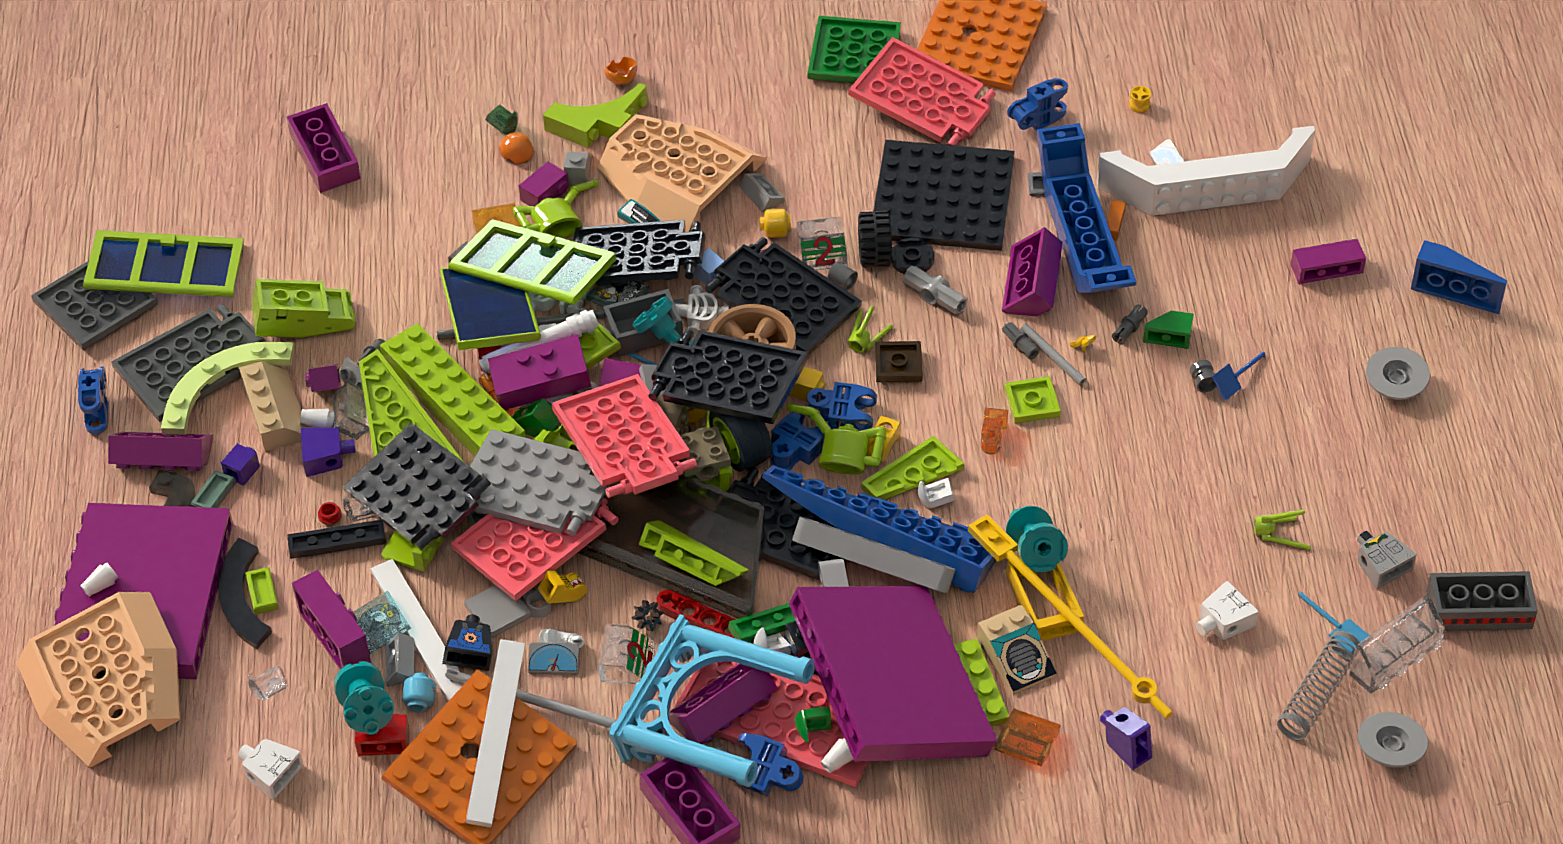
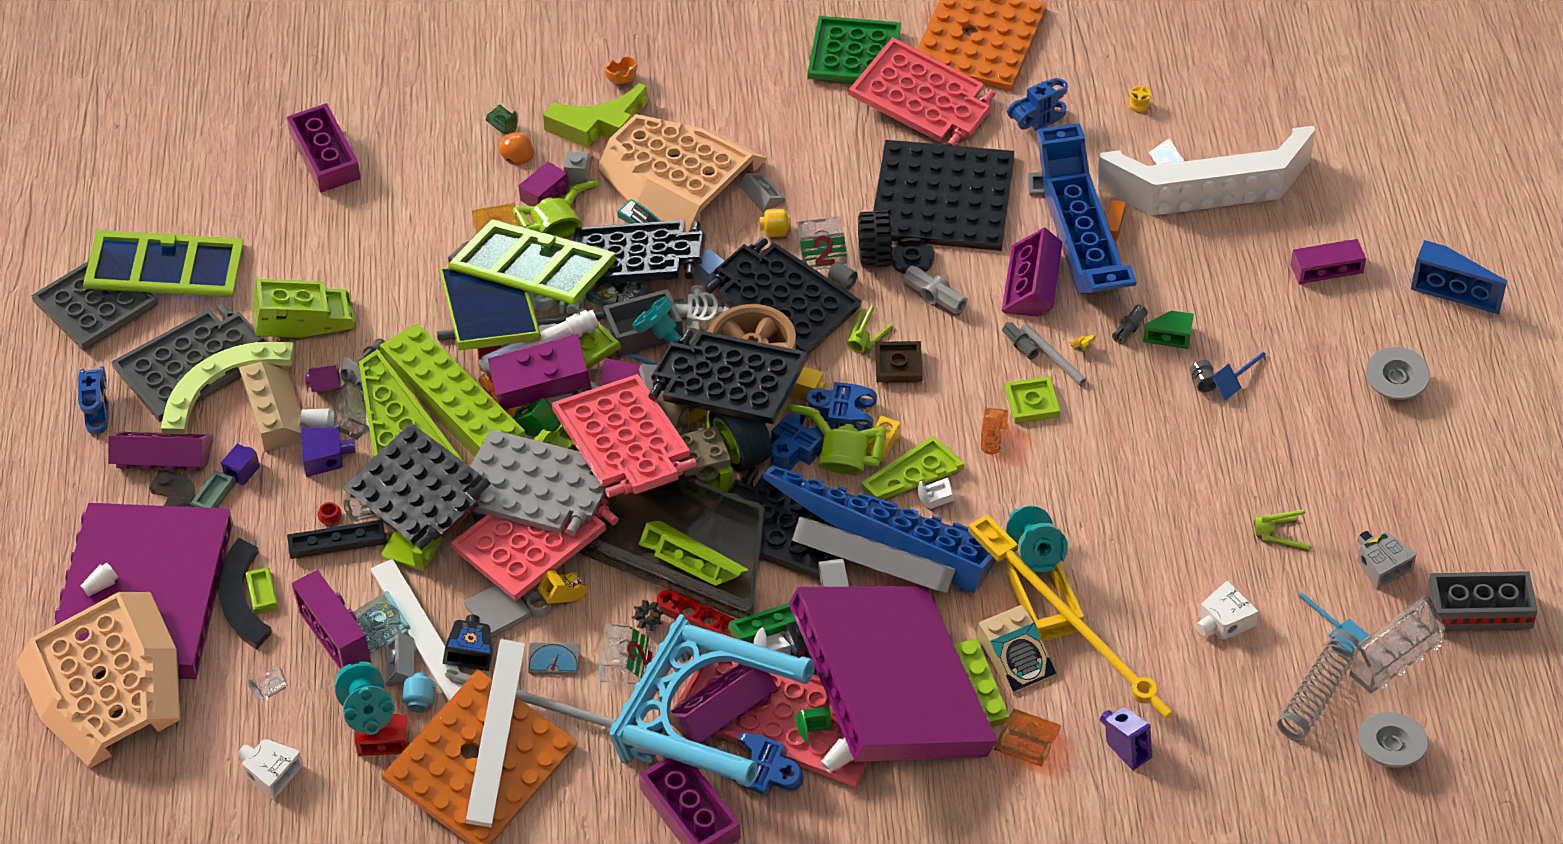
white piece [539,629,584,648] -> none

